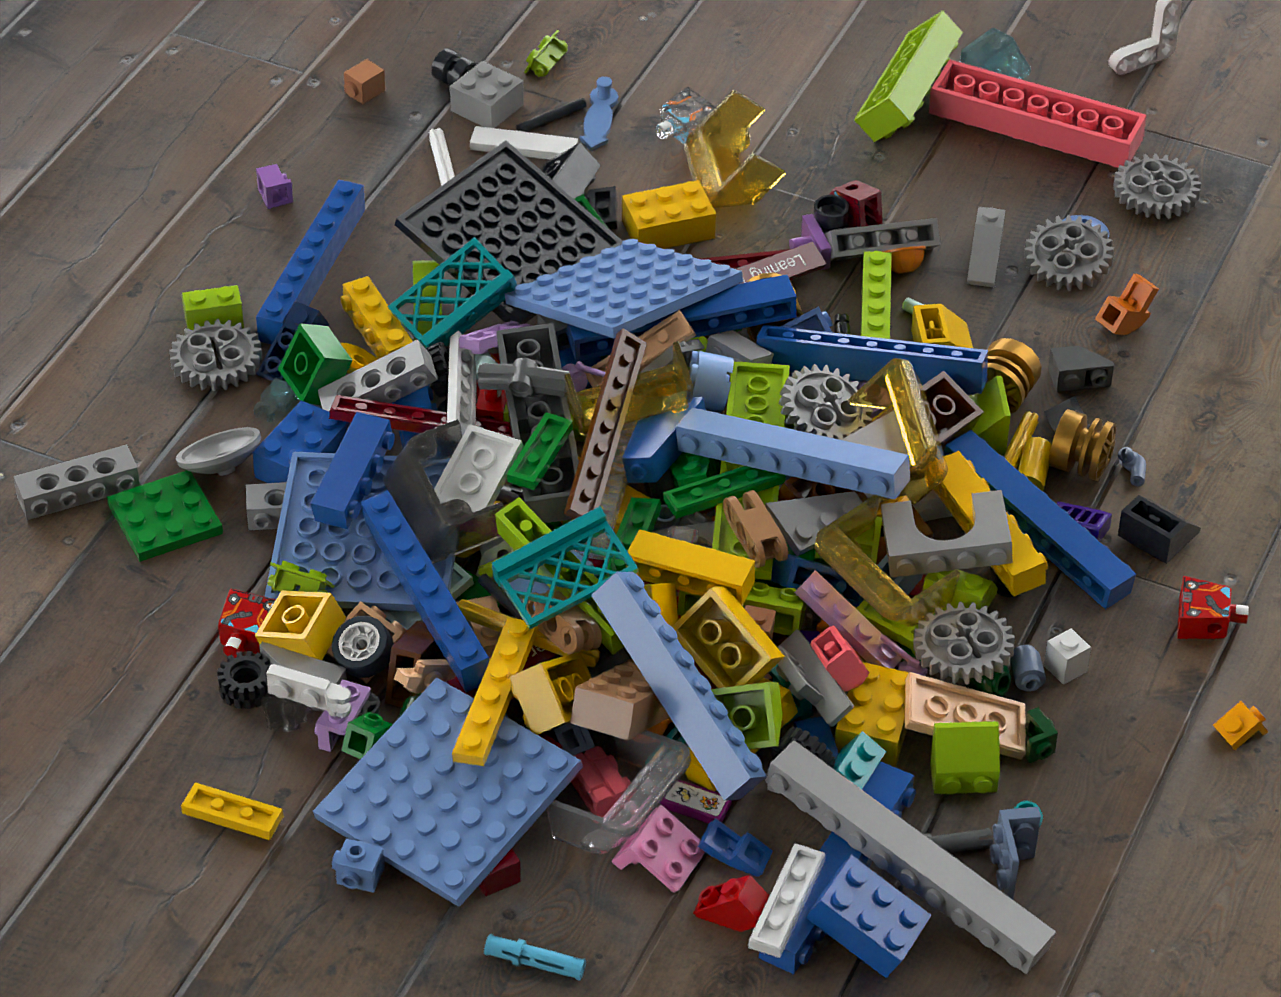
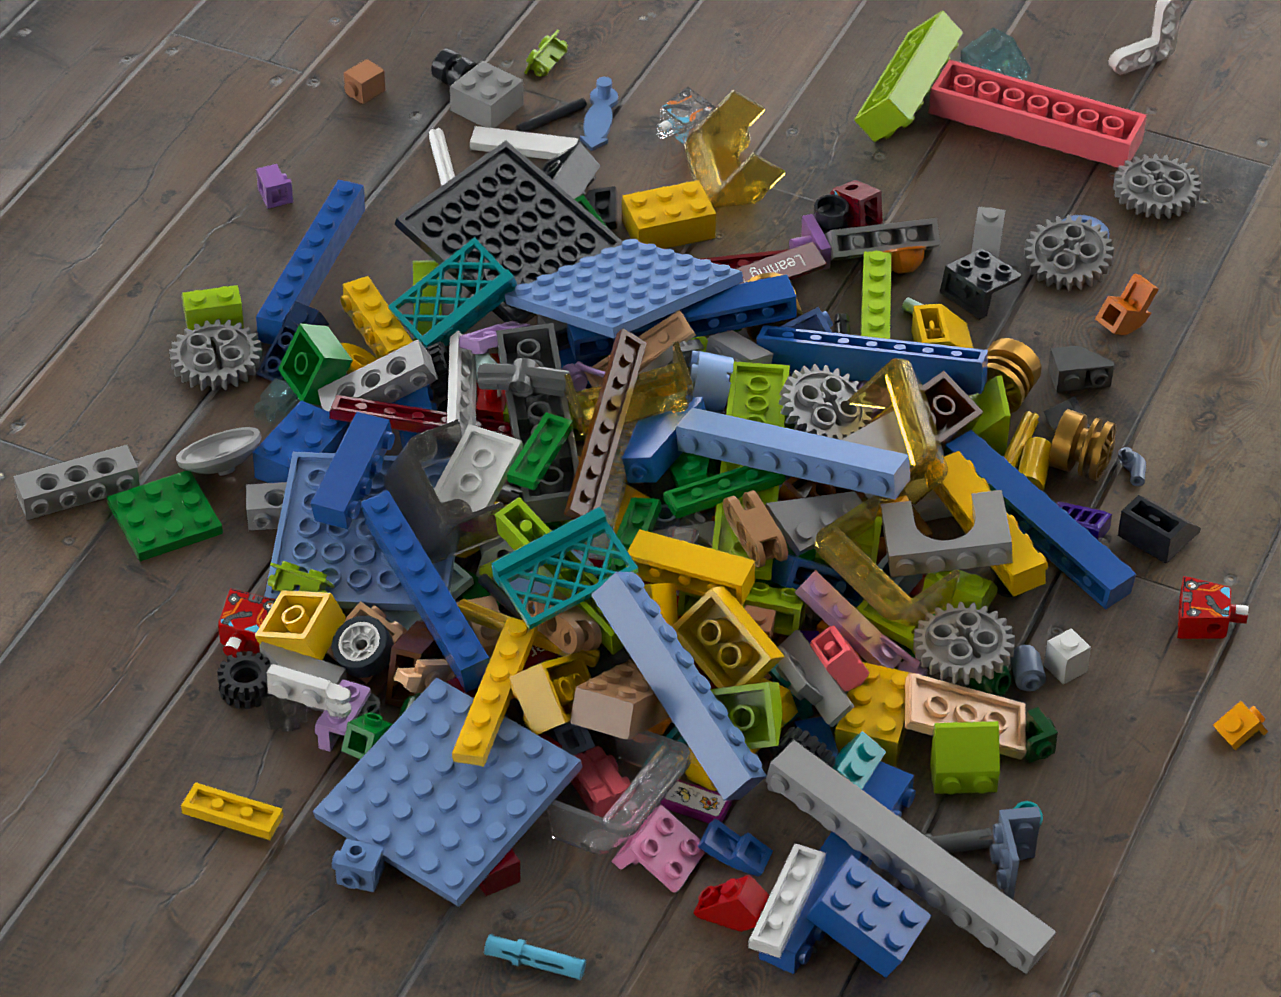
none -> black bracket [939,249,1021,319]

